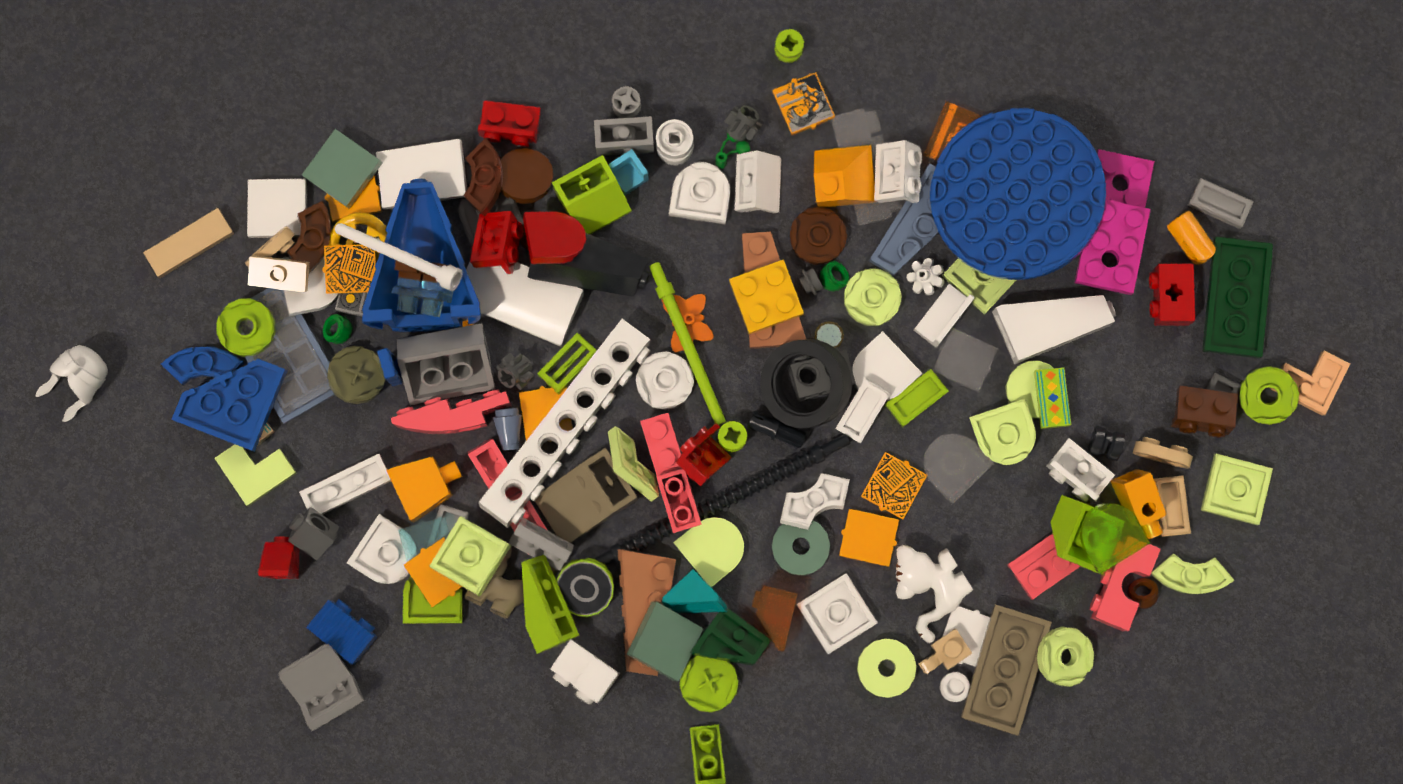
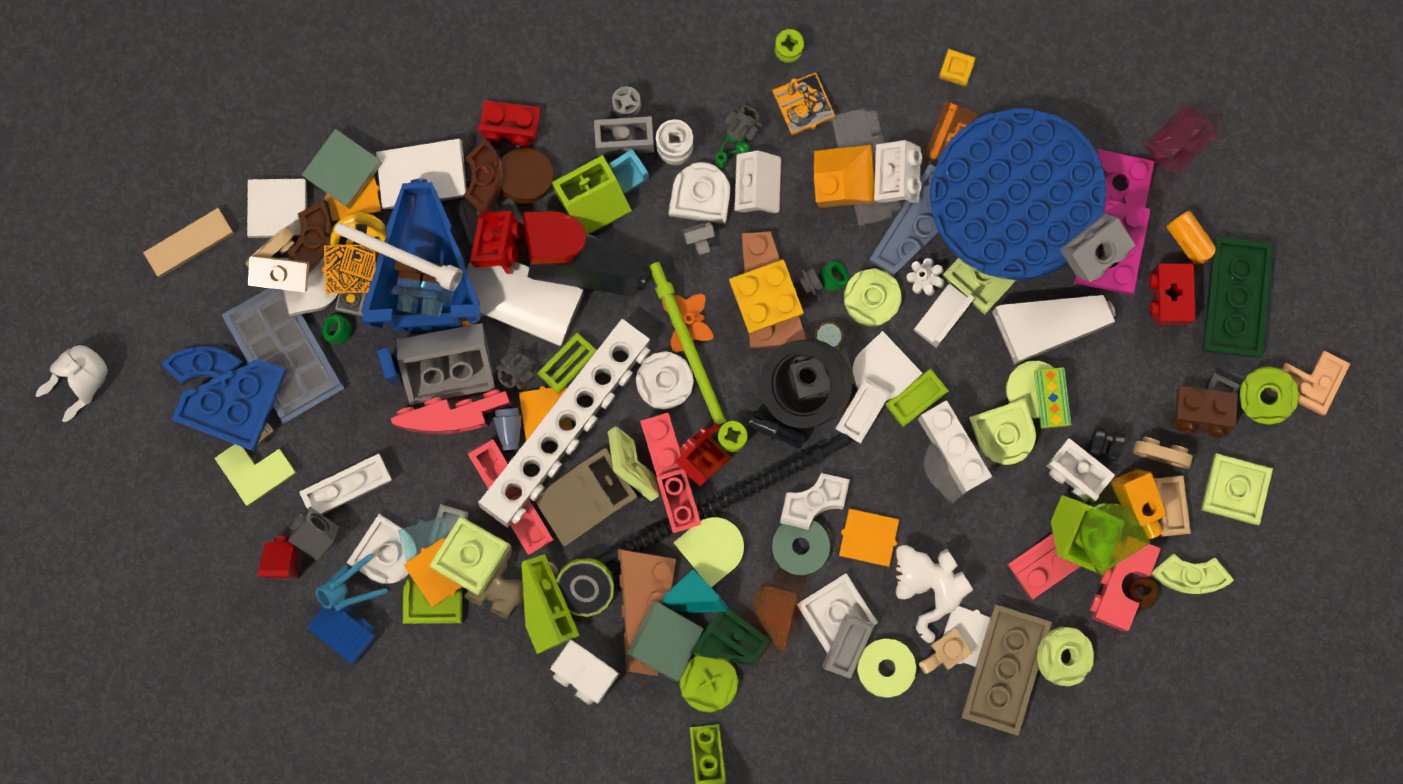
lime tile [216,298,276,357] -> none
light grey bracket [278,644,364,731] -> none
olive tile [327,346,385,404] -> none
light orange torso [387,457,462,523] -> none
light grey bracket [509,517,574,570] -> none
reddish brown tile [789,207,847,265] -> none
light orange piece [861,452,927,520] -> none
clear piece [933,328,998,392] -> none
white tile [940,672,970,702] -> none
light grey tile [1188,178,1254,229] -> none
none -> dark azure plant [316,554,388,611]
none -> light grey tile [681,221,715,255]
none -> light grey tile [822,613,874,679]
none -> white arch [918,400,992,494]
none -> yellow tile [939,49,975,87]
none -> light grey brick [1060,214,1136,282]
none -> clear pink brick [1144,106,1218,175]

